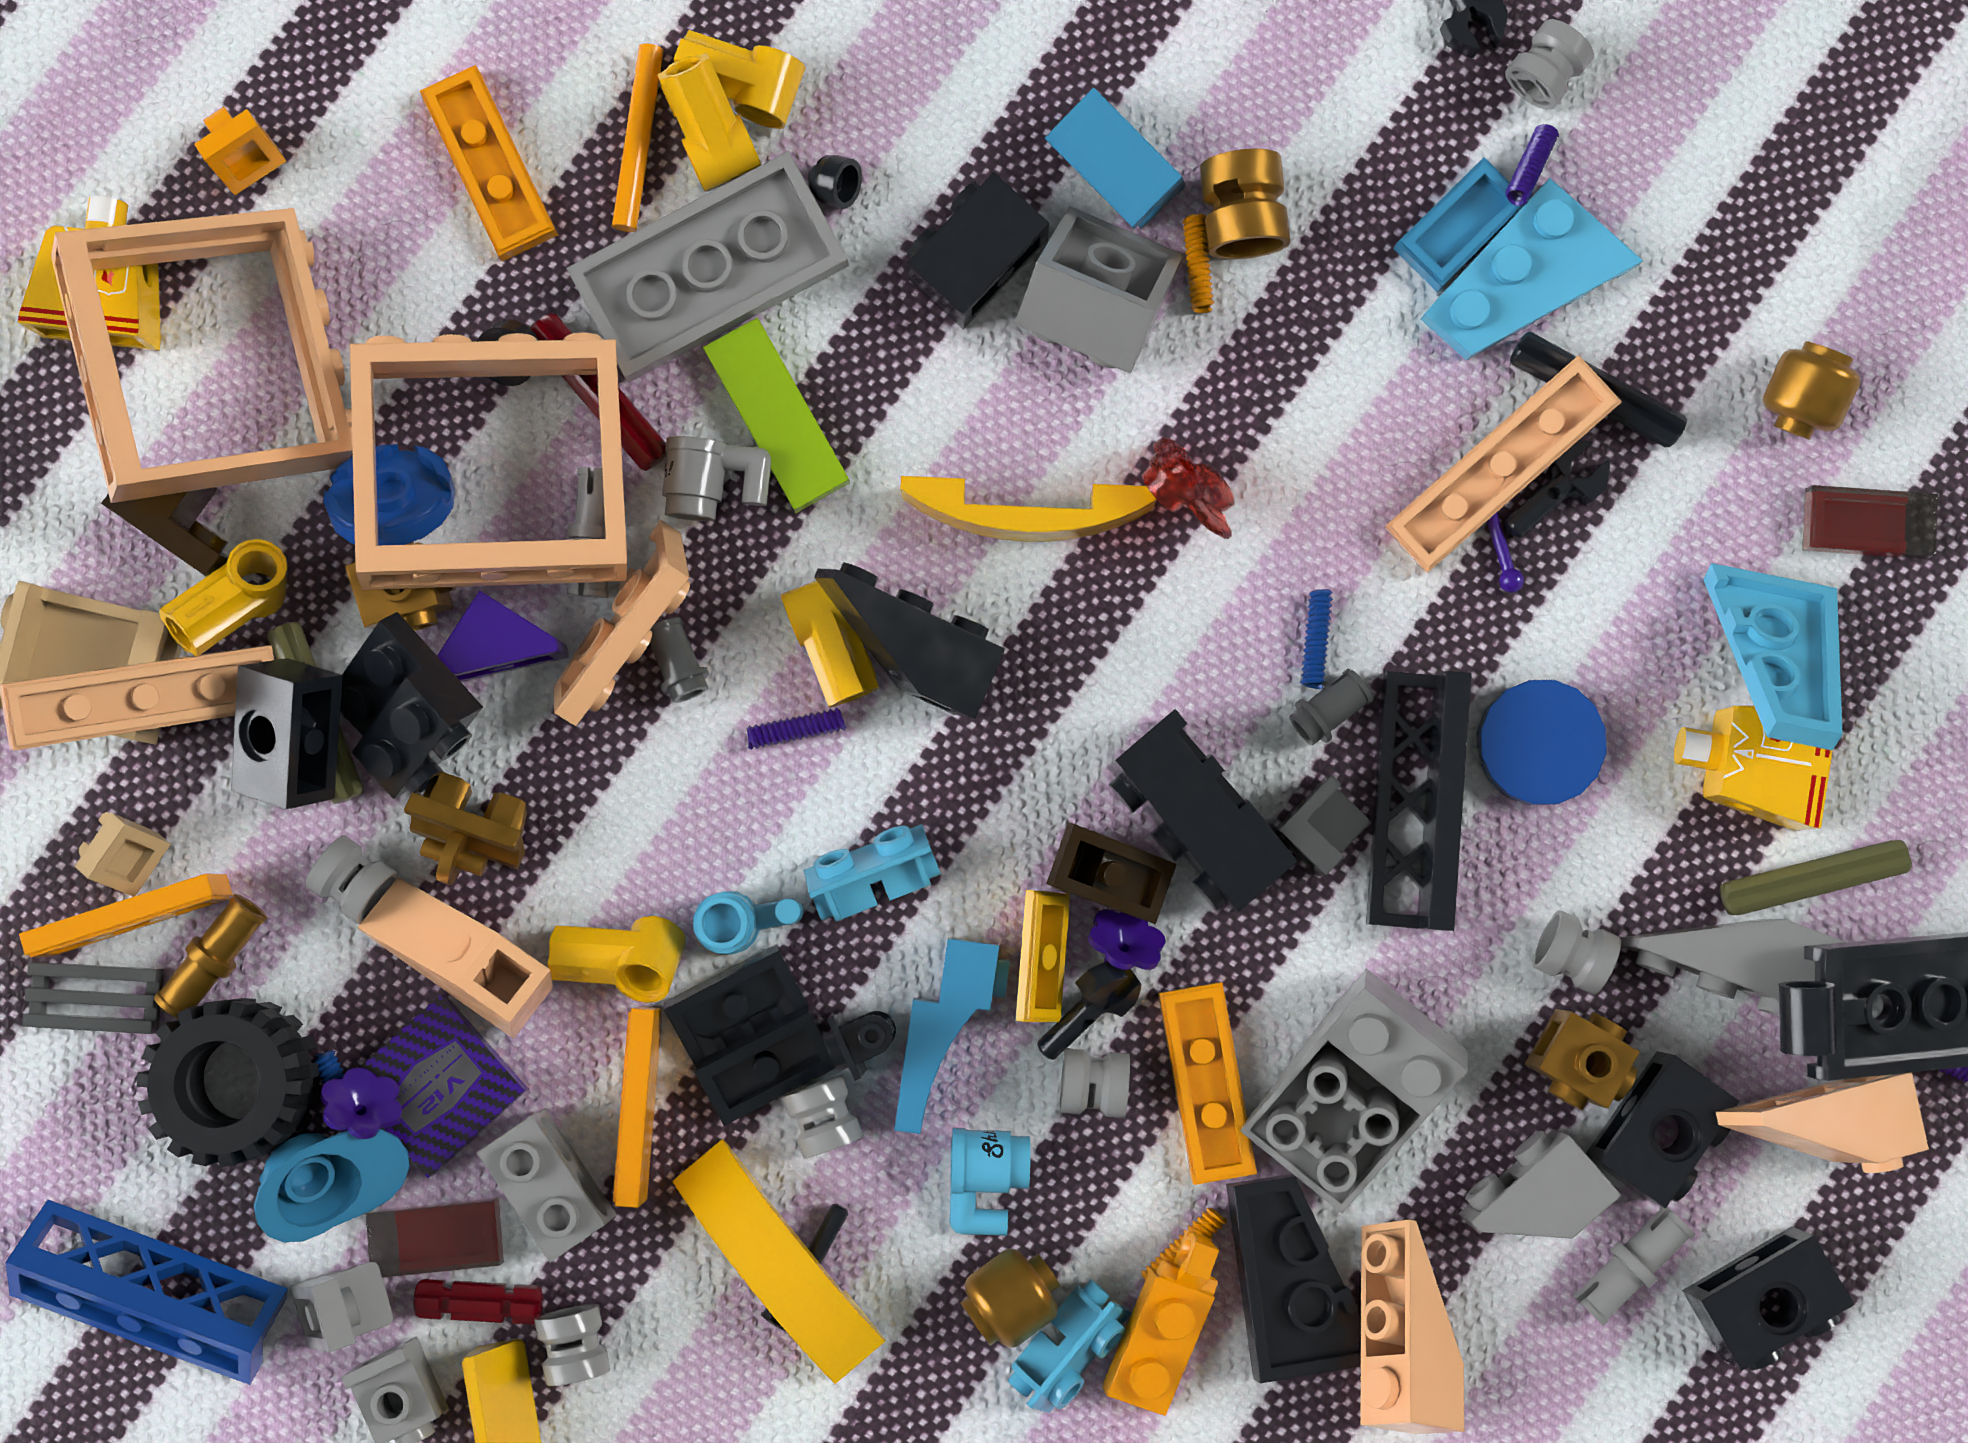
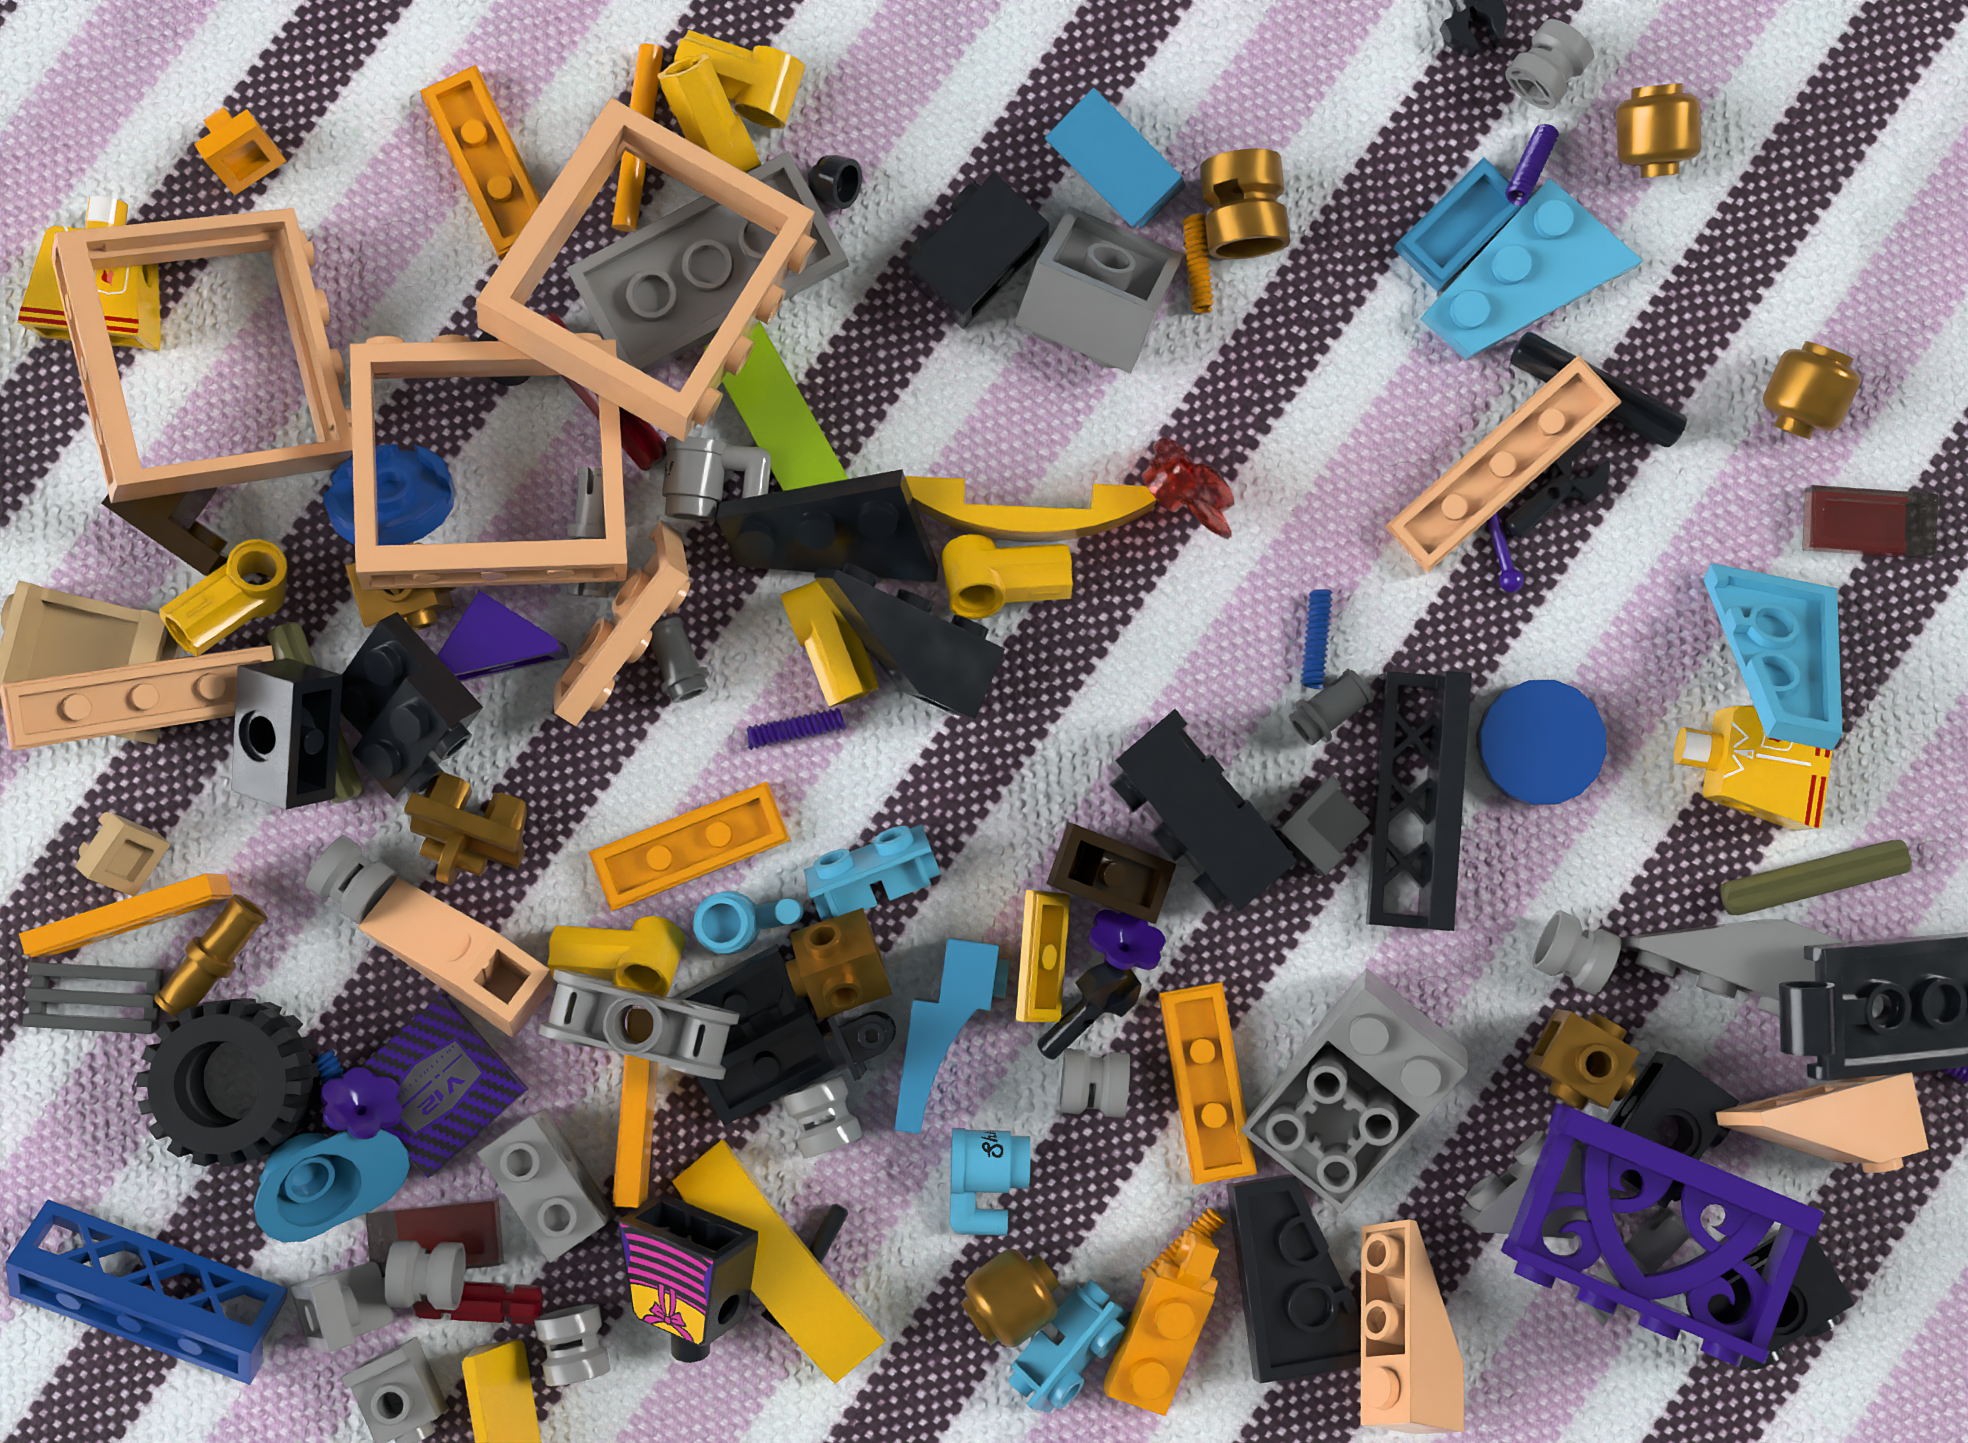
none -> light grey wheel [384,1240,466,1310]
none -> light nougat window [476,98,817,442]
none -> light grey piece [538,968,740,1080]
none -> light orange tile [588,781,791,911]
none -> black torso [618,1193,758,1363]
none -> black wing [716,469,938,582]
none -> pearl gold brick [786,908,893,1020]
none -> yellow piece [941,534,1073,620]
none -> dark purple fence [1501,1103,1824,1367]
none -> pearl gold head [1616,83,1701,178]

